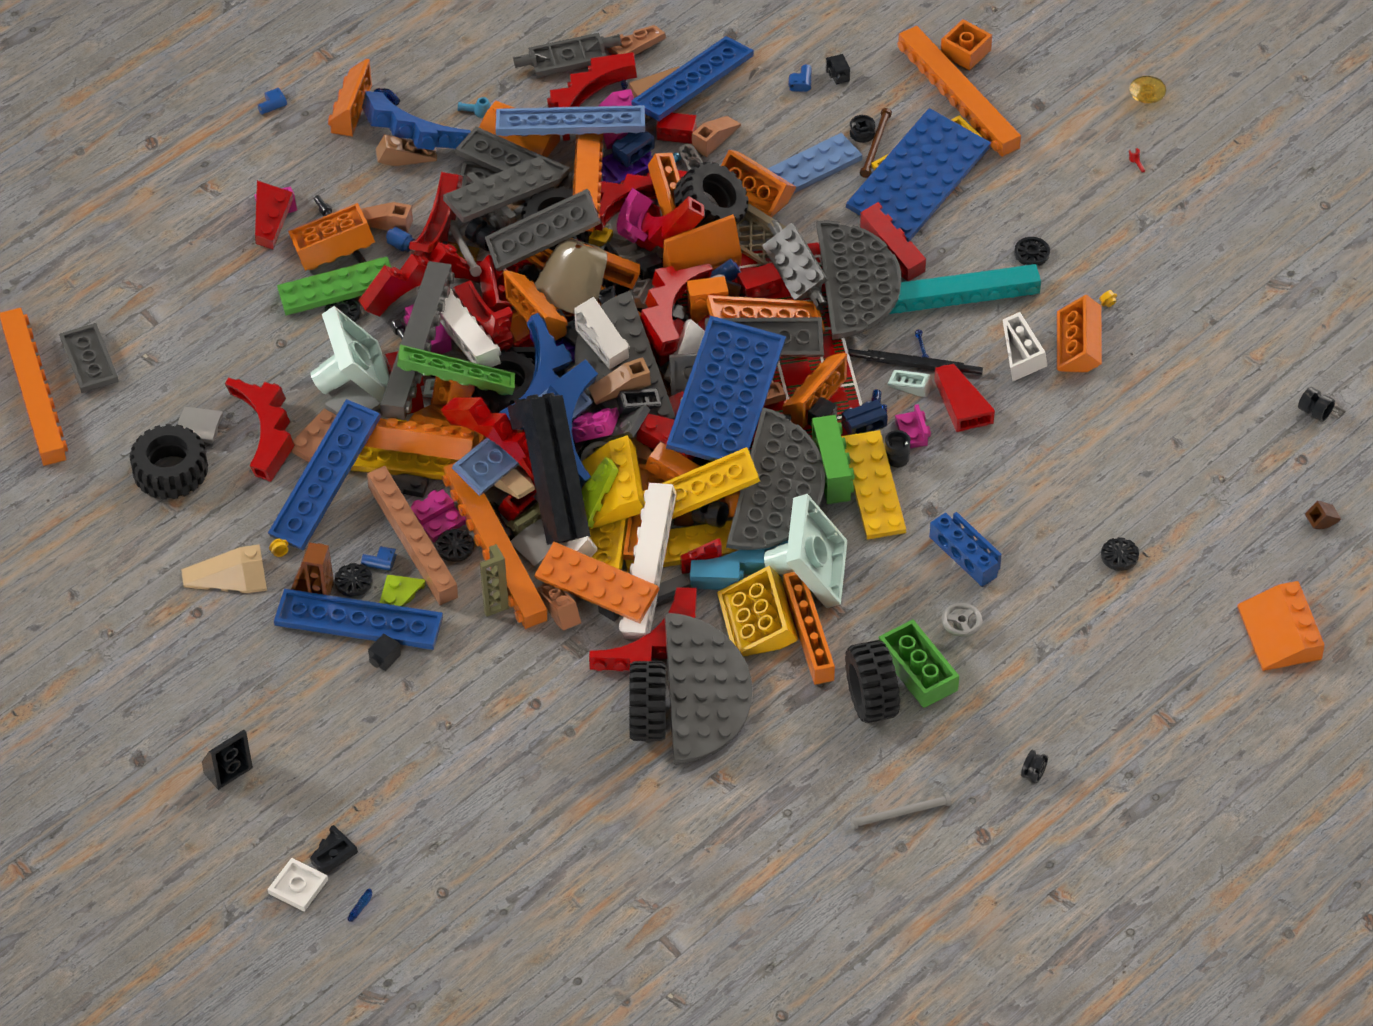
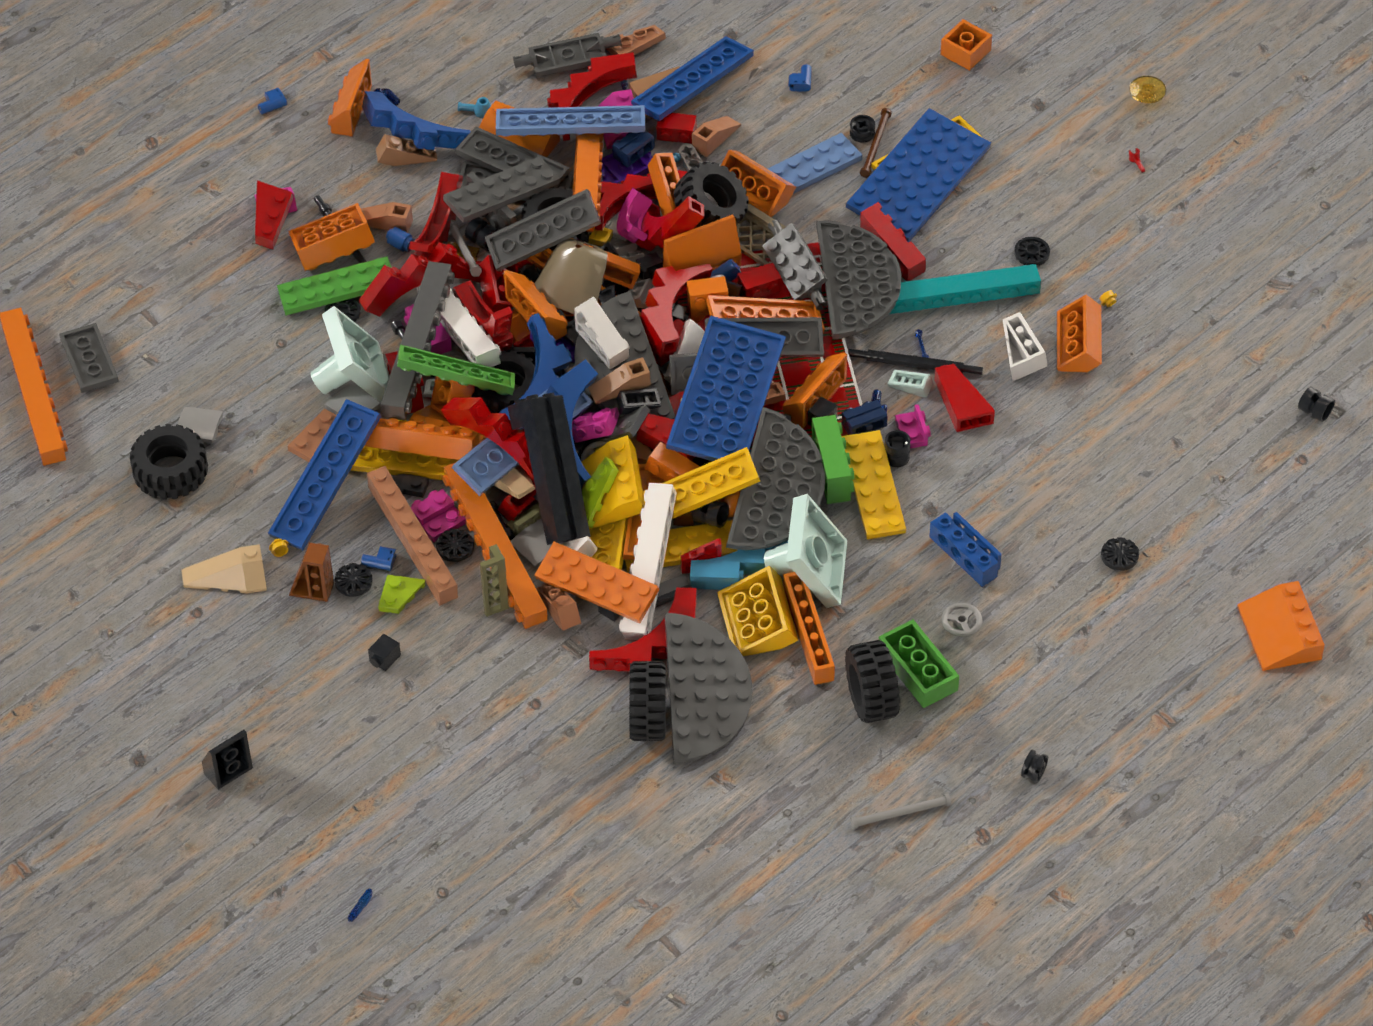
red arch [225,377,295,482] -> none
white plate [268,858,328,912] -> none
blue plate [274,589,443,650] -> none
black wing [310,825,358,874] -> none
black brick [826,54,850,85] -> none
orange brick [897,25,1021,157] -> none
reddish brown brick [1305,500,1341,529] -> none

